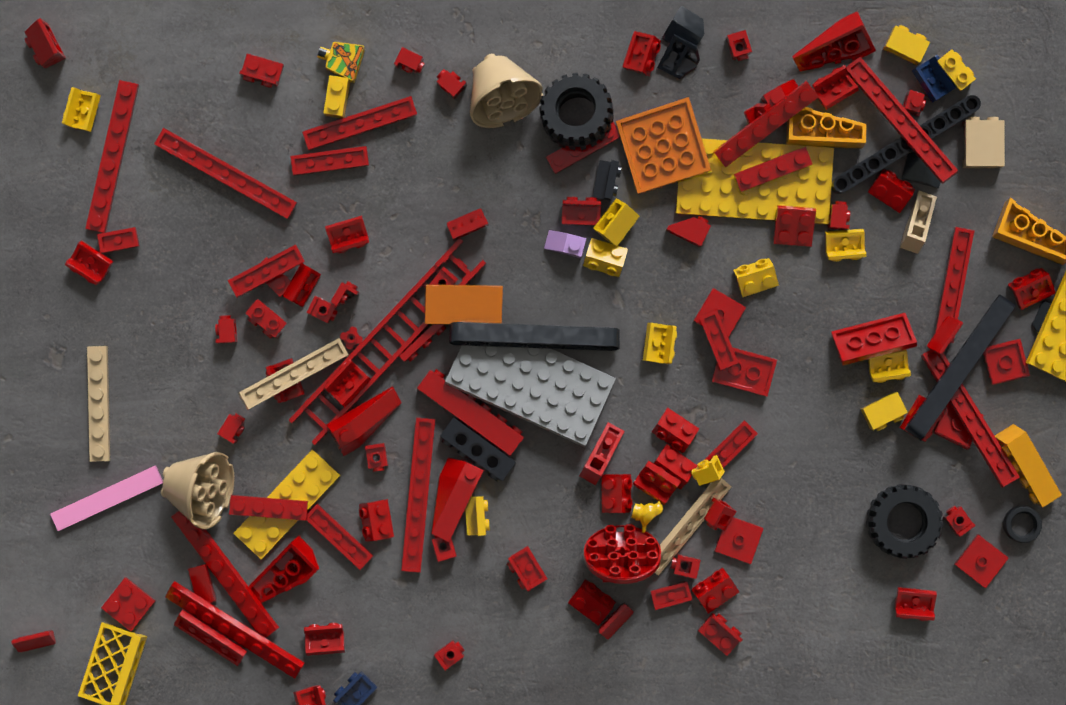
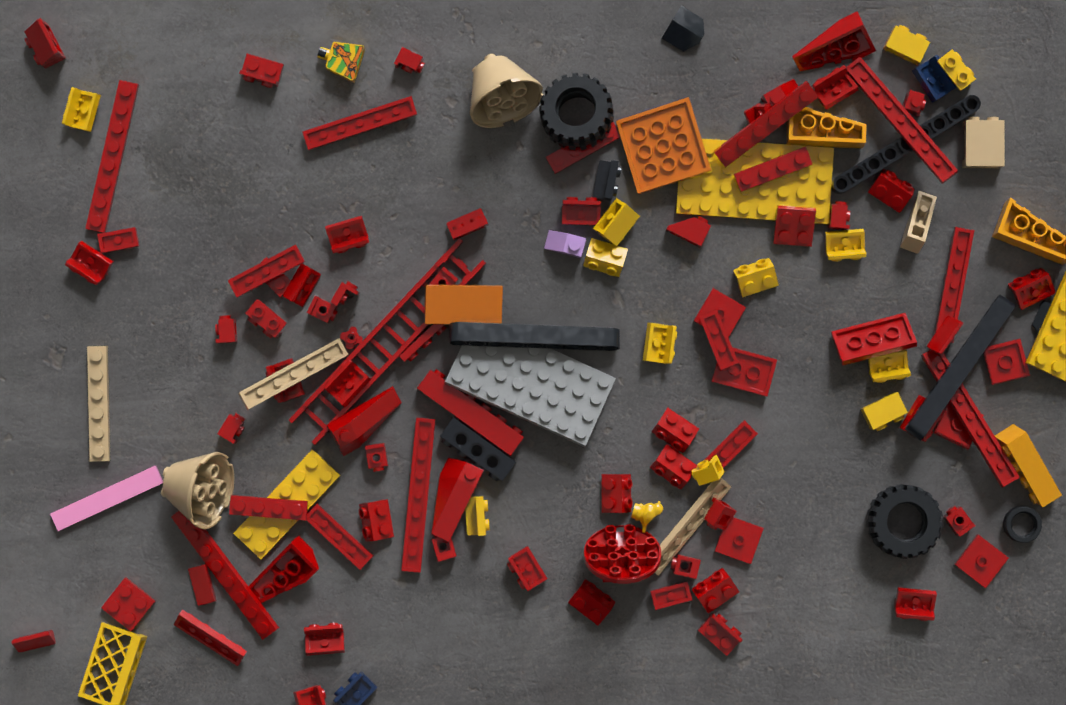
red plate [154,128,297,219] -> none
red plate [165,581,304,679] -> none
red plate [290,146,369,176] -> none
yellow brick [323,75,350,119] -> none
red brick [434,640,465,671] -> none
red brick [436,69,467,99] -> none
red slope [579,422,625,485] -> none
red slope [598,603,634,639] -> none
red bracket [623,31,661,77] -> none
red bracket [633,461,681,505] -> none
black slope [657,34,700,79] -> none
red brick [726,30,752,61] -> none
black slope [901,152,940,188] -> none

